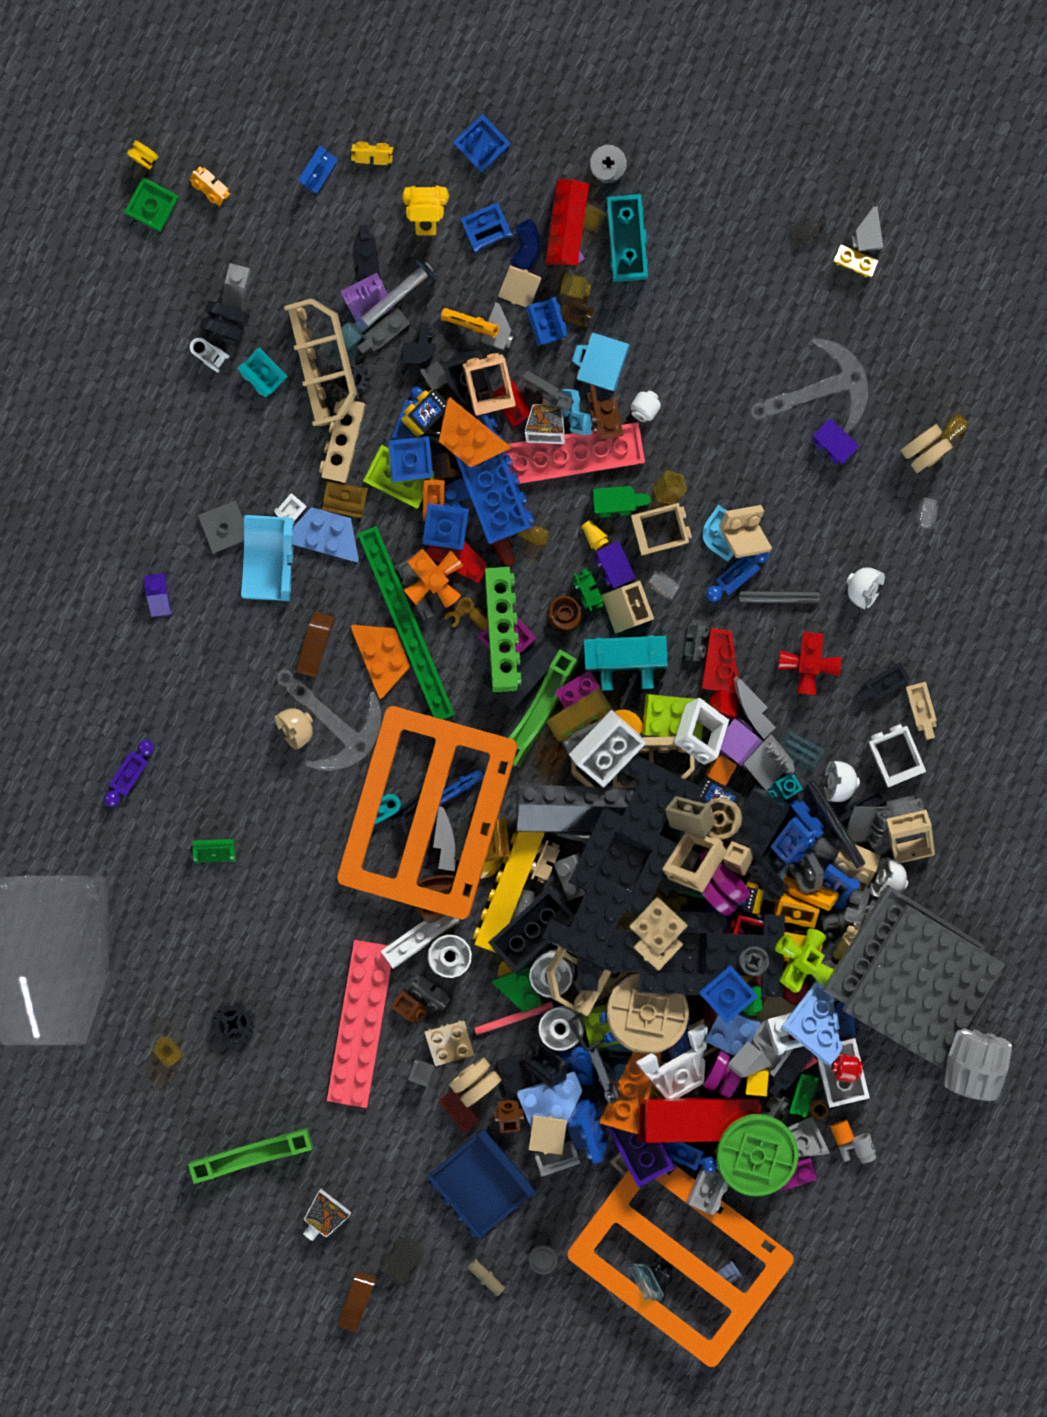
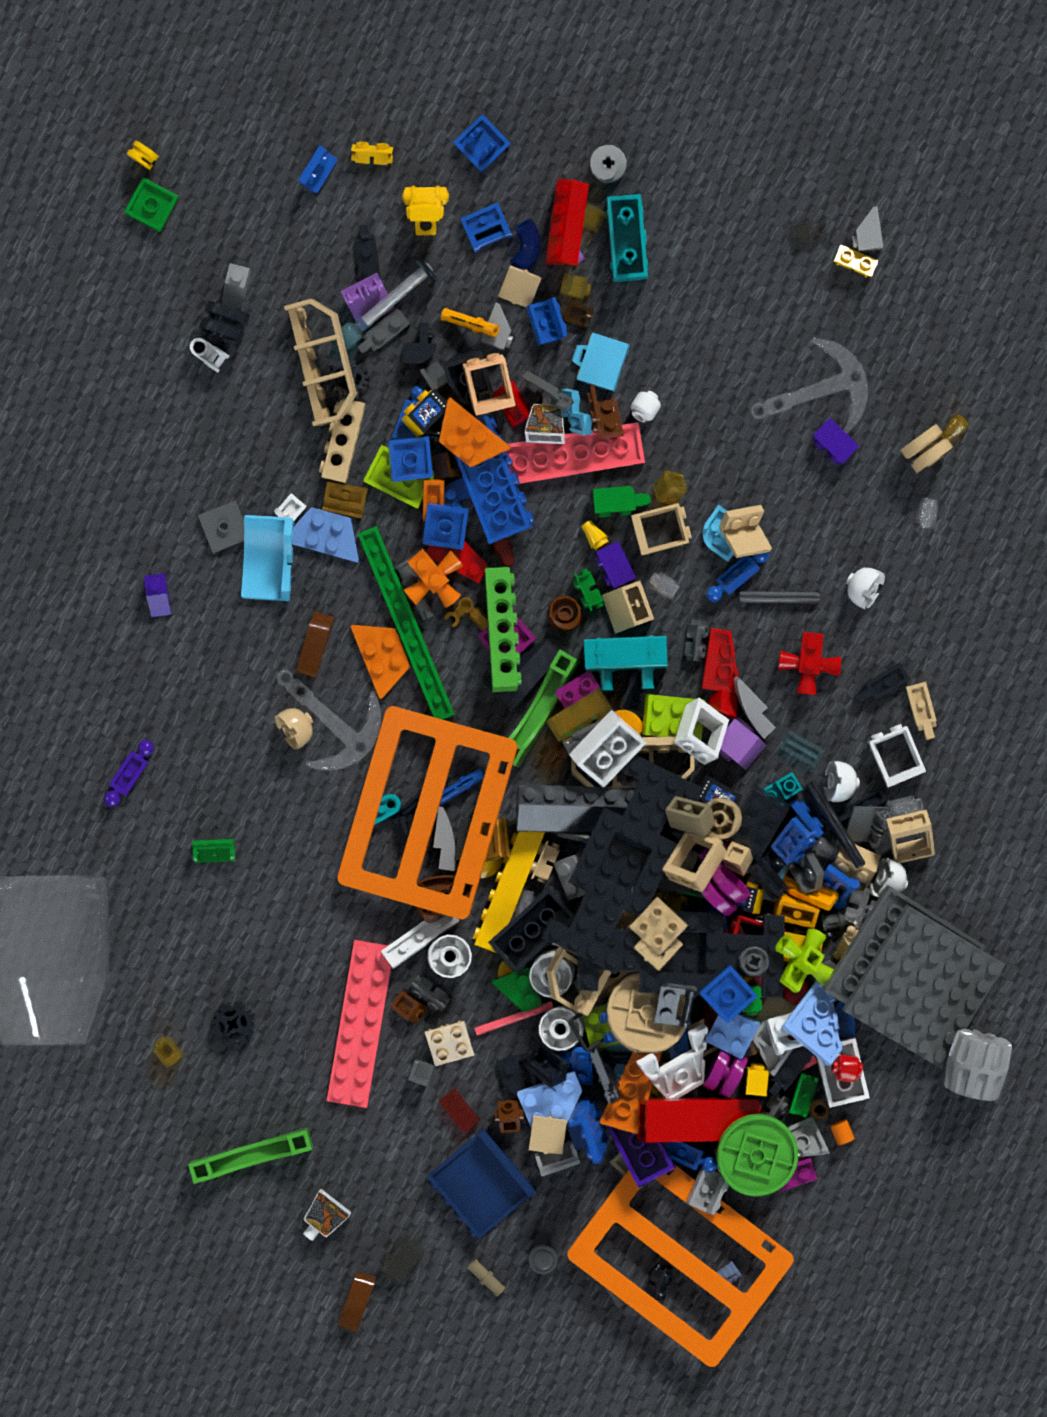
light orange hinge [189,167,231,207] -> none
teal bracket [237,348,288,397] -> none
tan wheel [449,1057,502,1107] -> none
clear yellow cone [518,526,550,547] -> none
clear light blue tile [629,1264,664,1301] -> none
orange panel [705,754,737,786] -> none
light grey slope [728,1042,771,1078] -> none
light grey hinge [743,735,795,791] -> none
light grey piece [839,1133,876,1163] -> none
none -> plate [653,983,698,1028]

